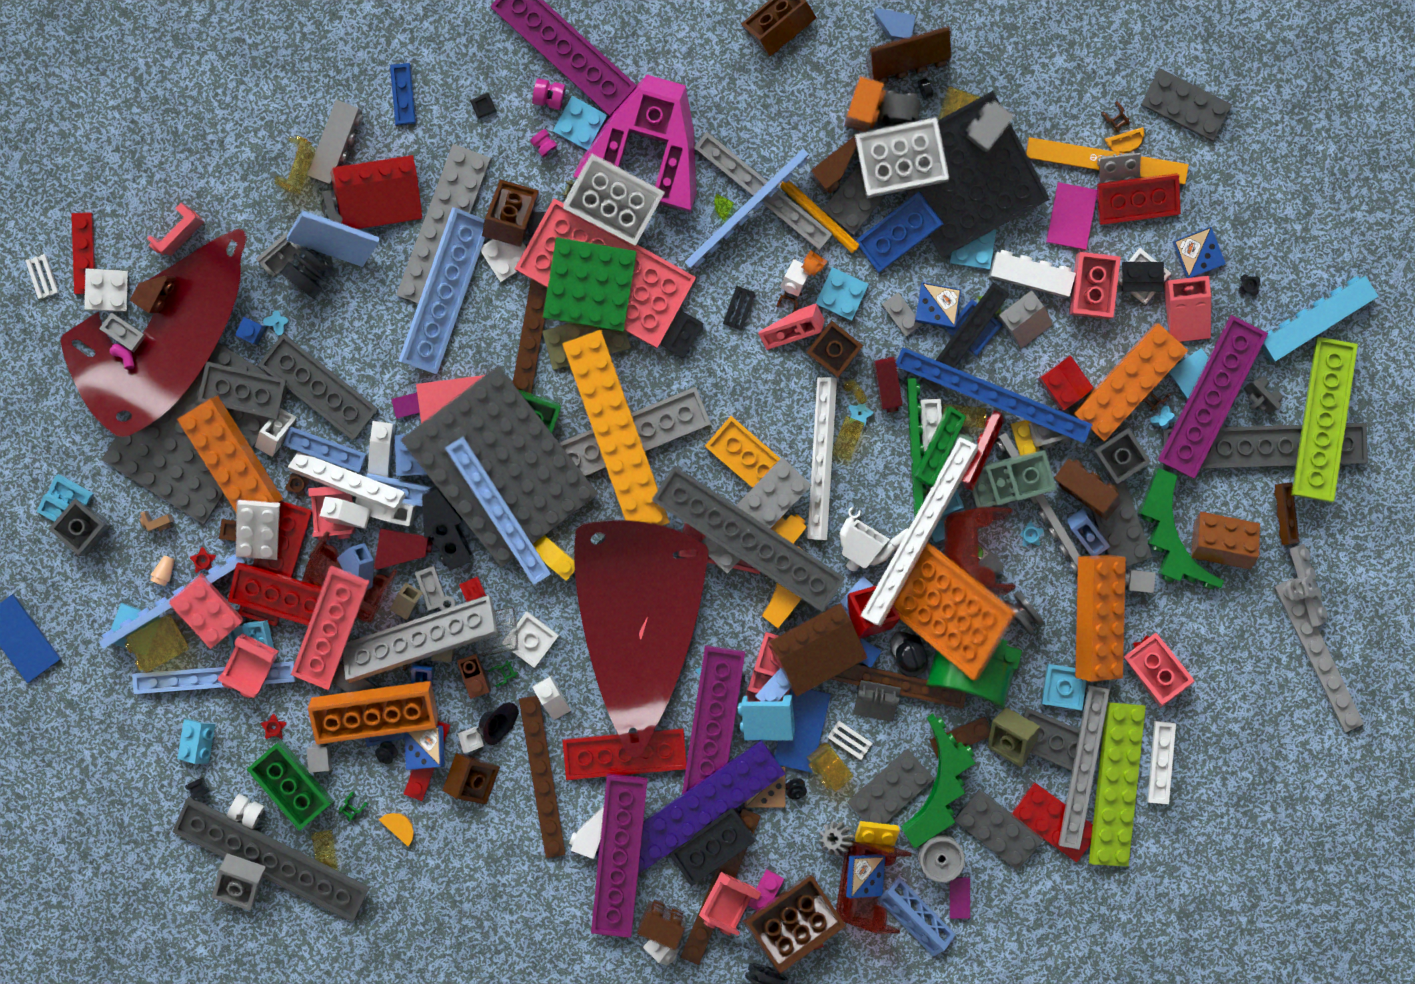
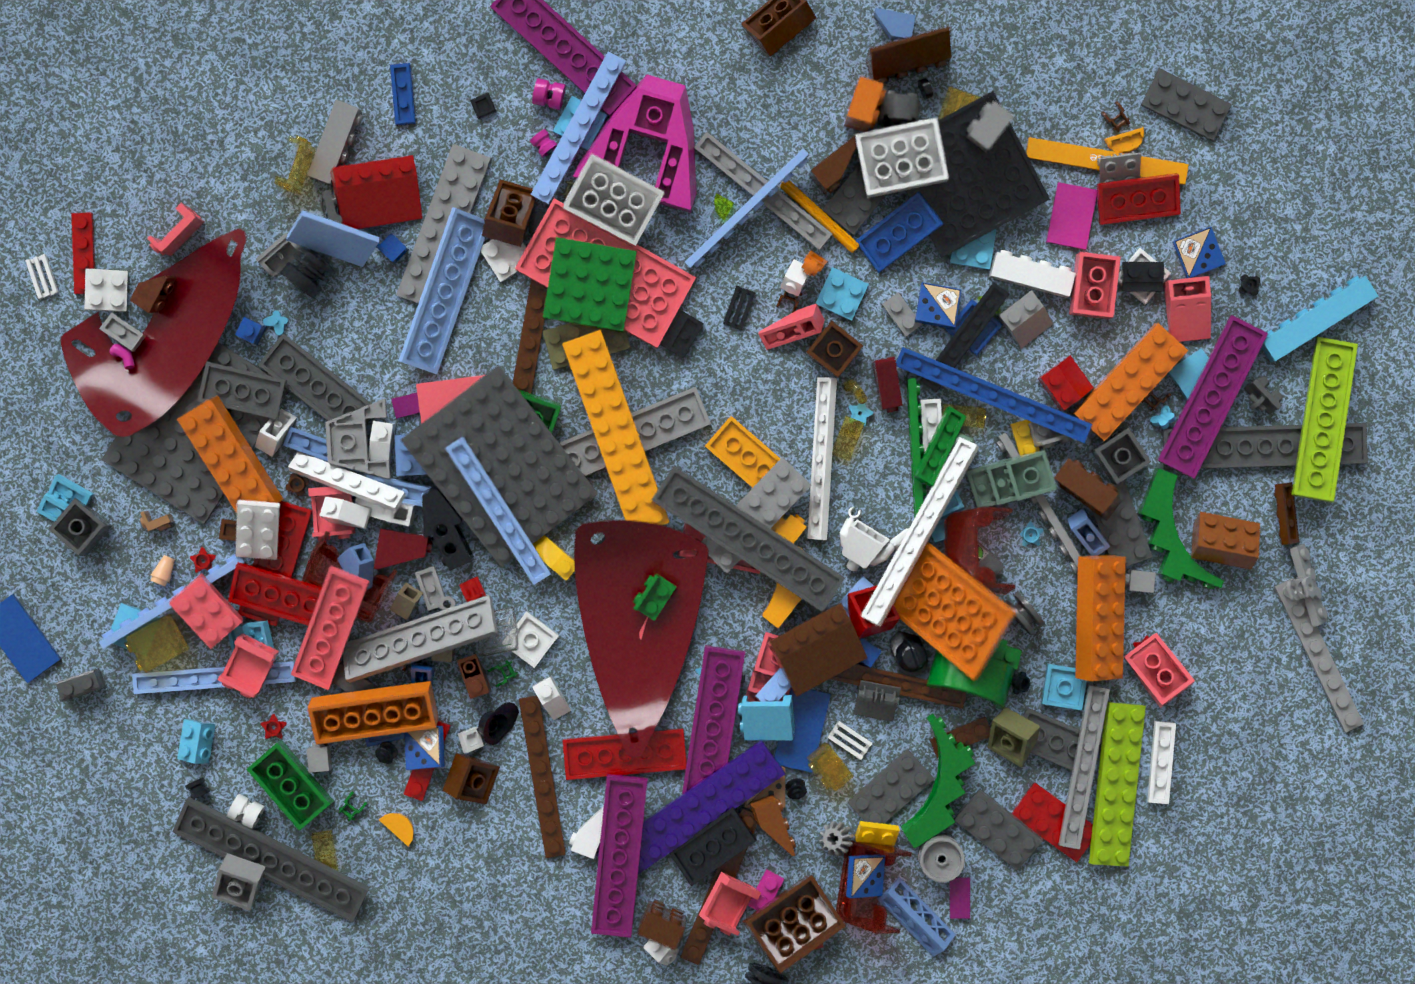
red plate [962,410,1004,491] -> none
none -> dark grey brick [55,668,106,702]
none -> light grey wing [325,399,391,479]
none -> blue panel [376,233,409,264]
none -> light blue plate [531,52,626,205]
none -> green bracket [633,573,677,621]
none -> dark orange slope [750,795,796,856]
none -> black plate [1012,672,1031,695]

